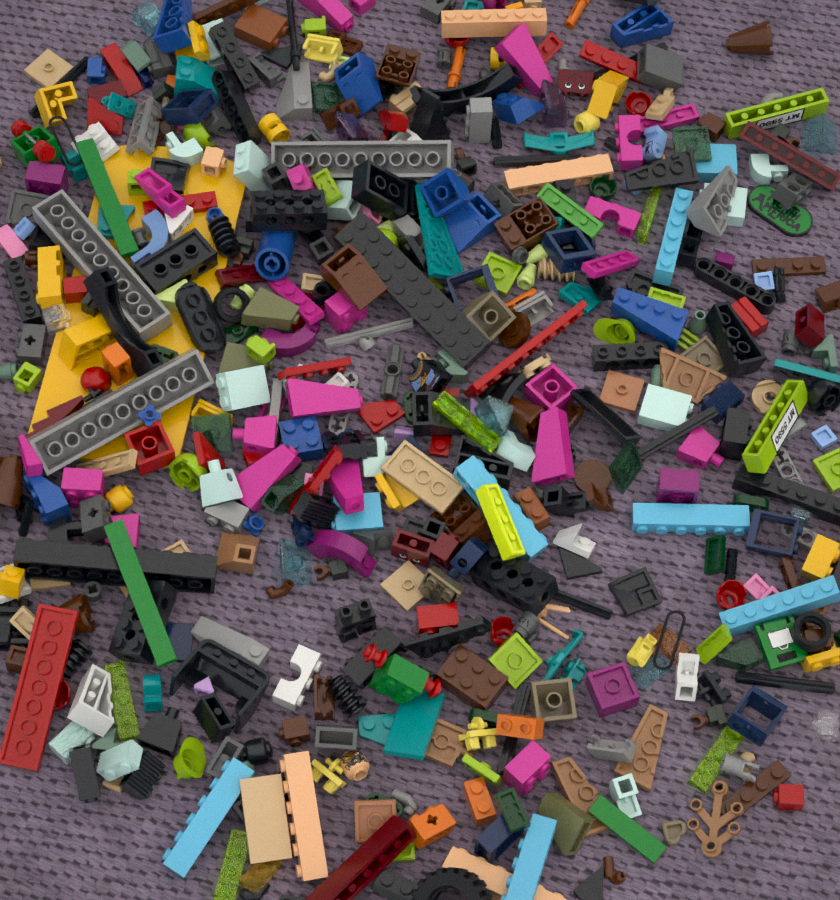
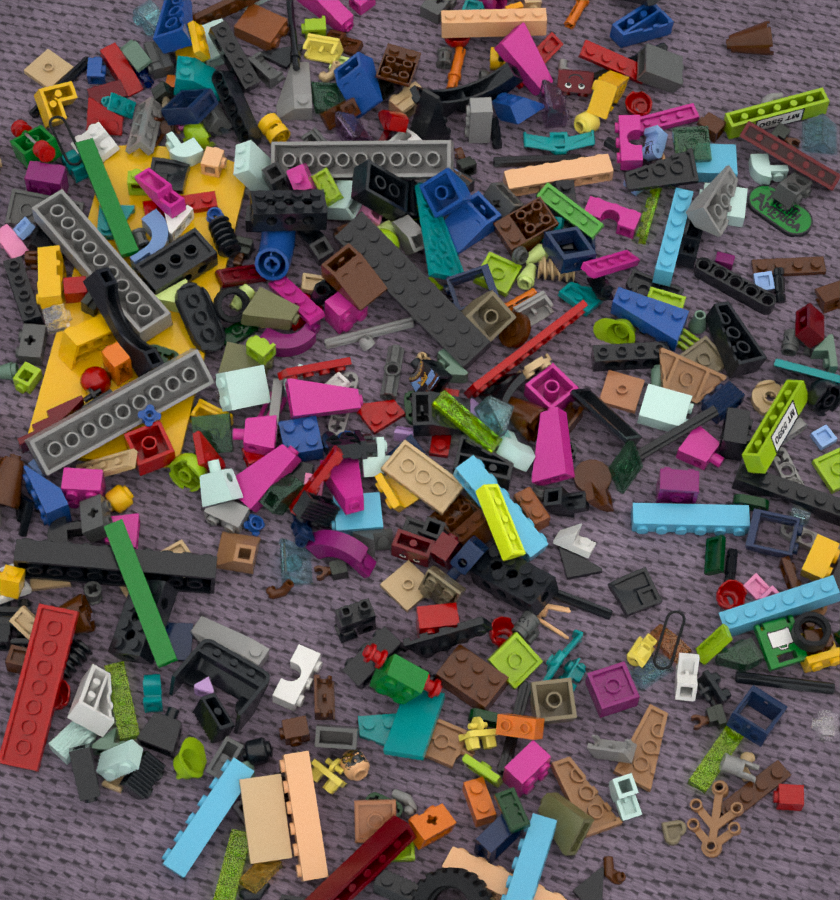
dark pink slope [18,434,43,477] -> none
black piece [325,675,367,719] -> none
black plate [397,235,428,271] -> none
green tile [587,795,666,864] -> none
dark green hair [588,175,618,201] -> none
tan hinge [645,88,675,121] -> none
red brick [731,296,769,338] -> none

